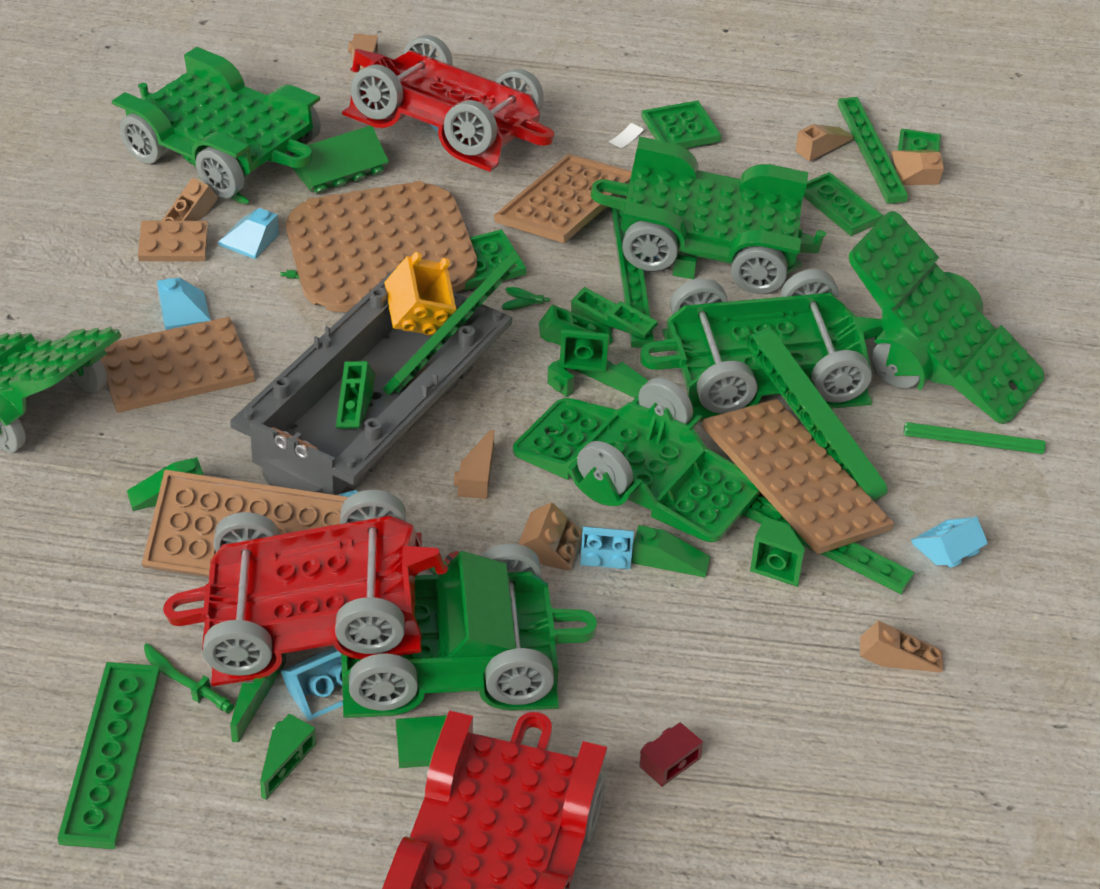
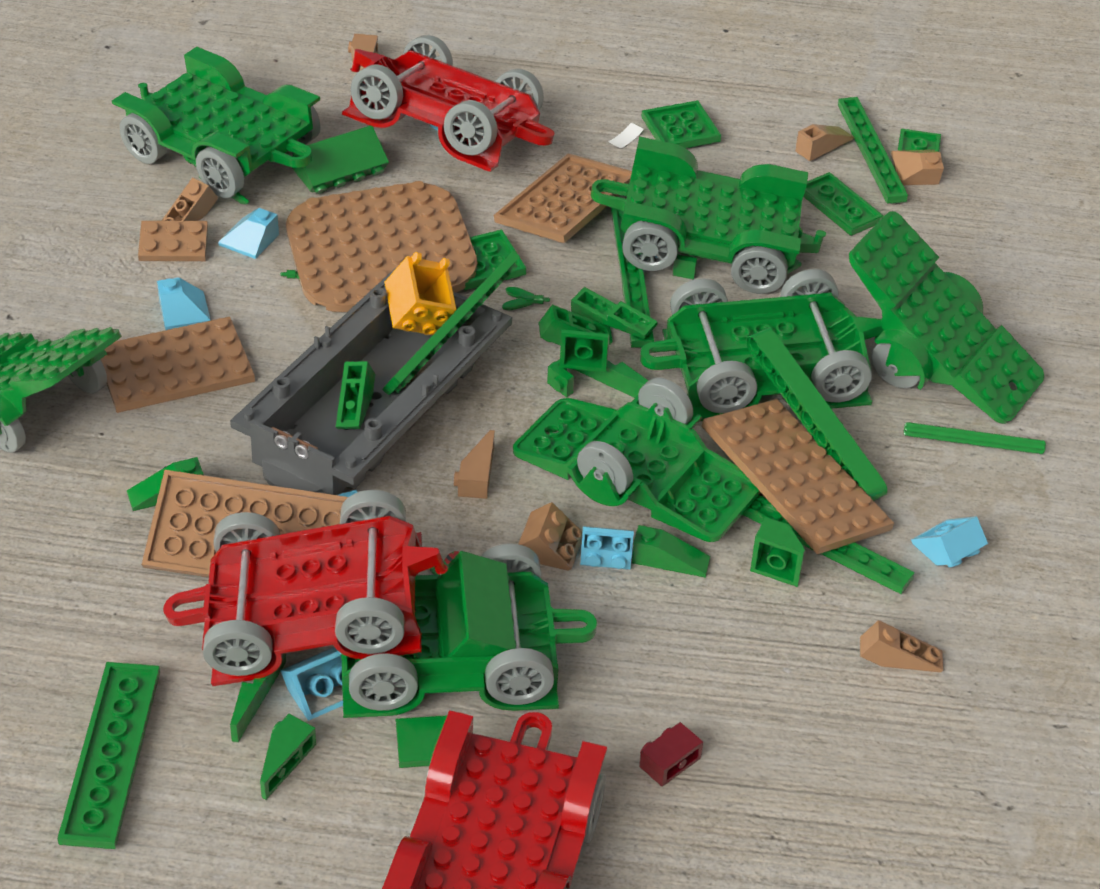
green sword [144,643,234,714] -> none

